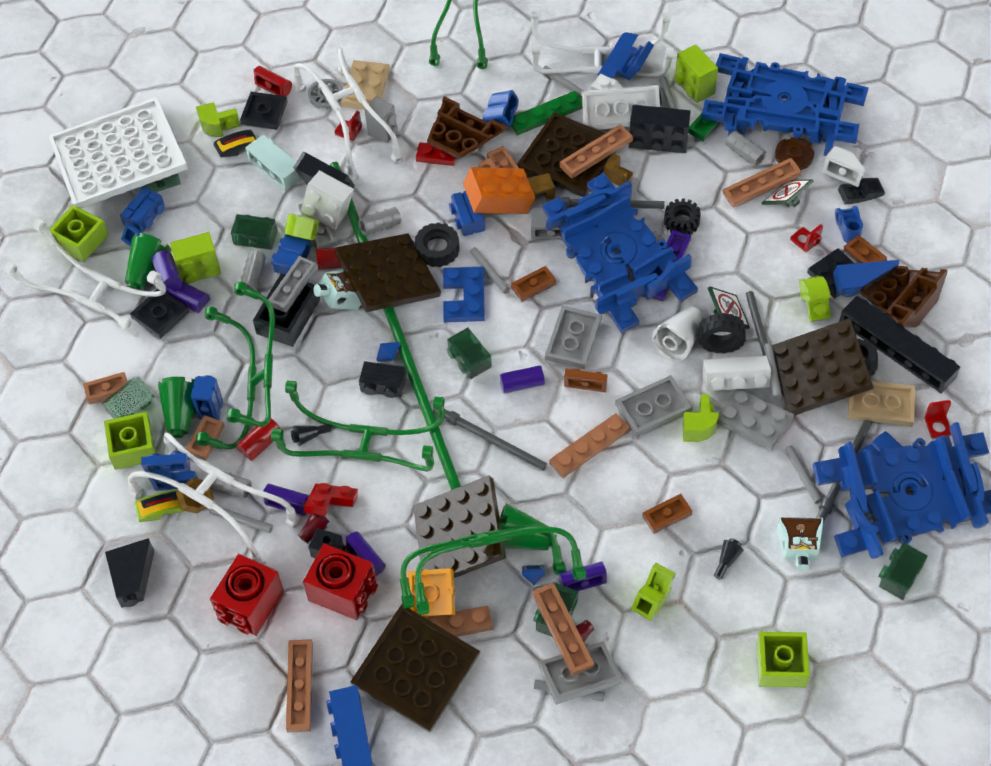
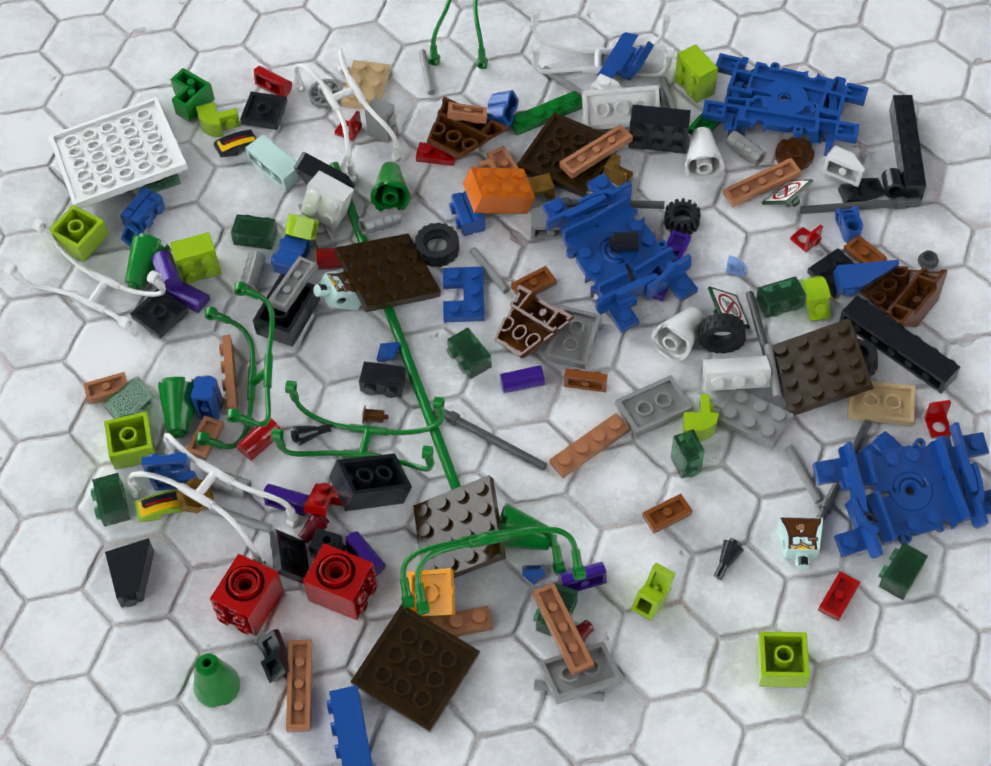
none -> clear green brick [90,473,130,527]
none -> green brick [170,68,215,122]
none -> green cone [193,653,240,708]
none -> nougat plate [219,334,239,410]
none -> black slope [257,629,289,683]
none -> black plate [269,529,309,584]
none -> black brick [329,453,412,511]
none -> reddish brown piece [362,405,389,424]
none -> green cone [370,162,410,211]
none -> light grey bar [419,49,435,95]
none -> nougat plate [448,102,487,124]
none -> reddish brown wedge [494,284,574,359]
none -> black brick [609,231,639,253]
none -> clear green brick [671,429,705,479]
none -> white cone [685,127,724,182]
none -> light blue tile [726,255,747,277]
none -> clear green brick [756,276,806,318]
none -> dark grey bar [800,196,921,214]
none -> red plate [818,571,860,622]
none -> black brick [881,168,905,199]
none -> black brick [889,95,926,201]
none -> dark grey plate [918,250,939,270]

